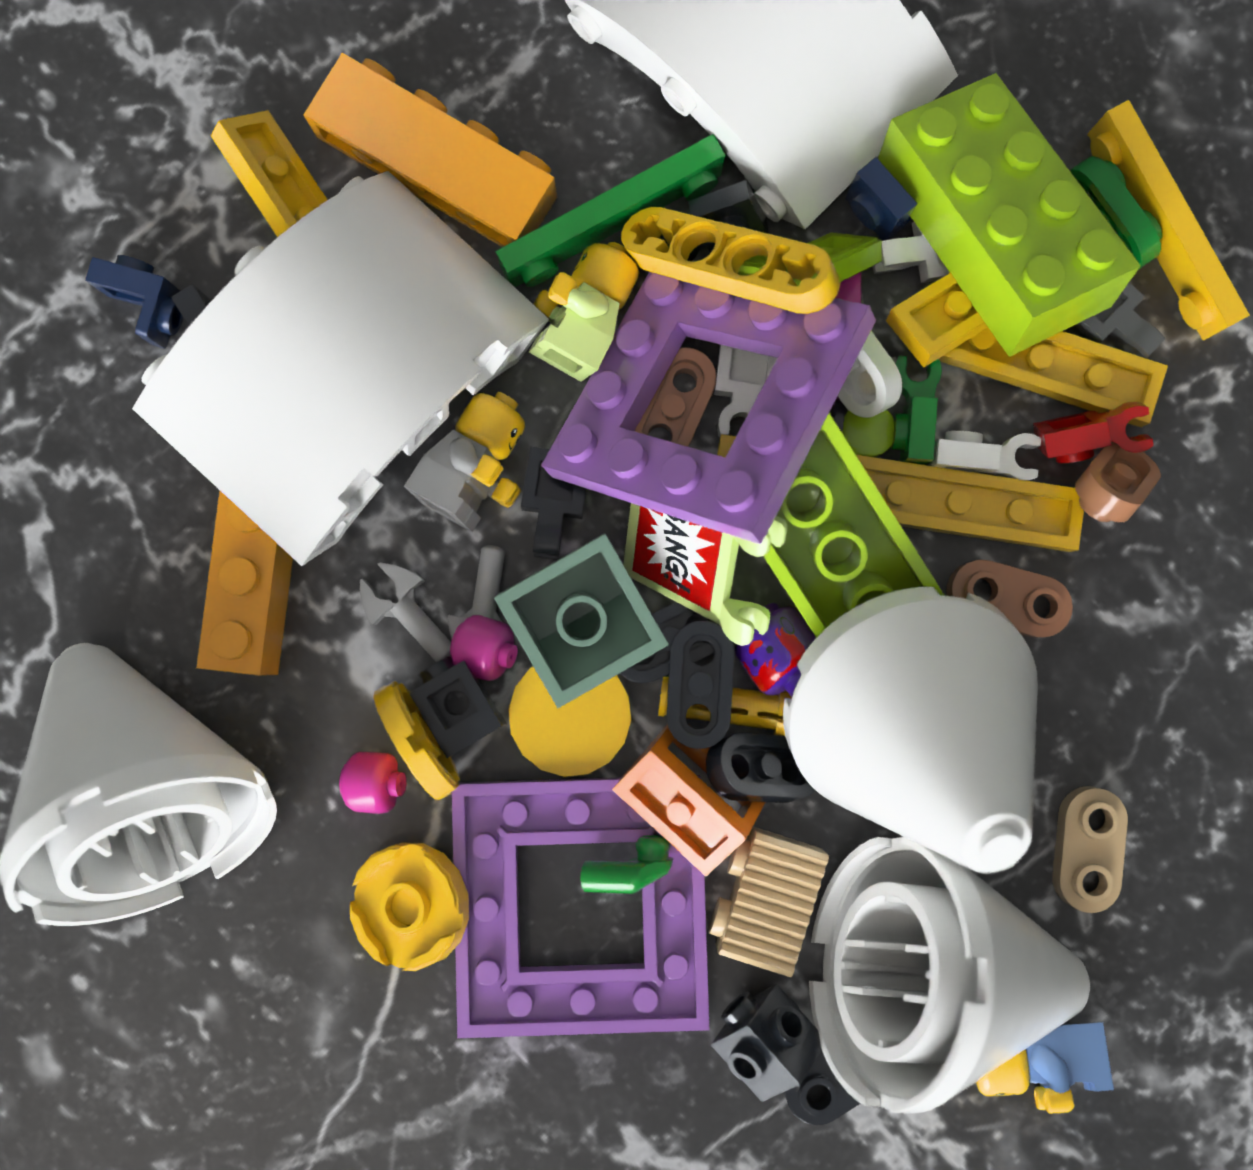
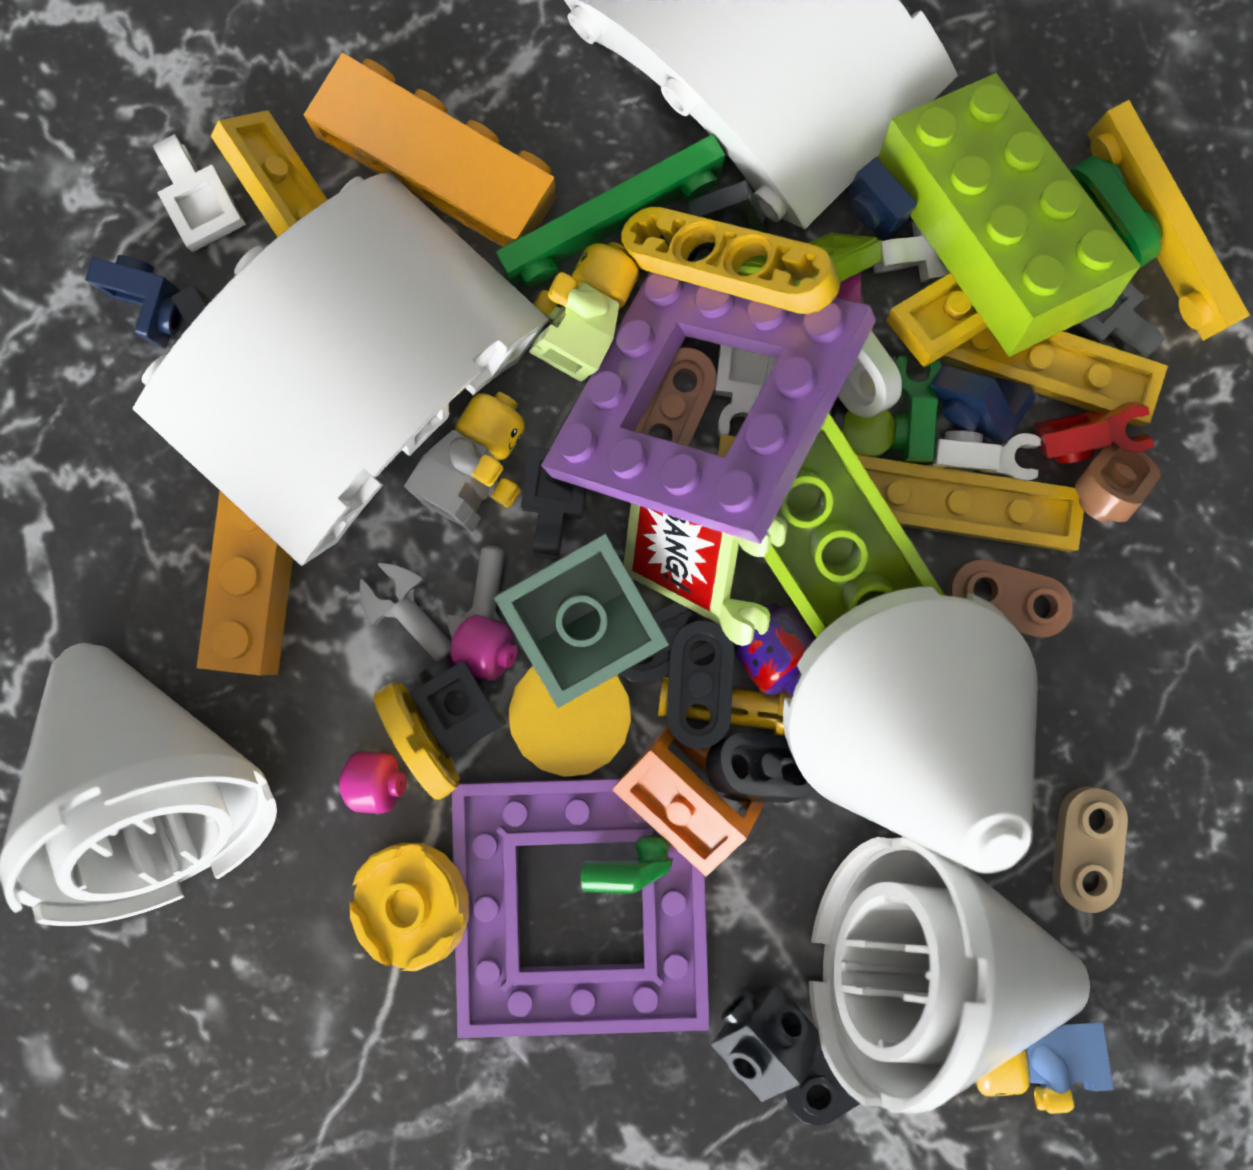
tan brick [708,826,829,977] -> none
none -> white plate [153,134,246,252]
none -> dark blue bracket [930,365,1036,443]

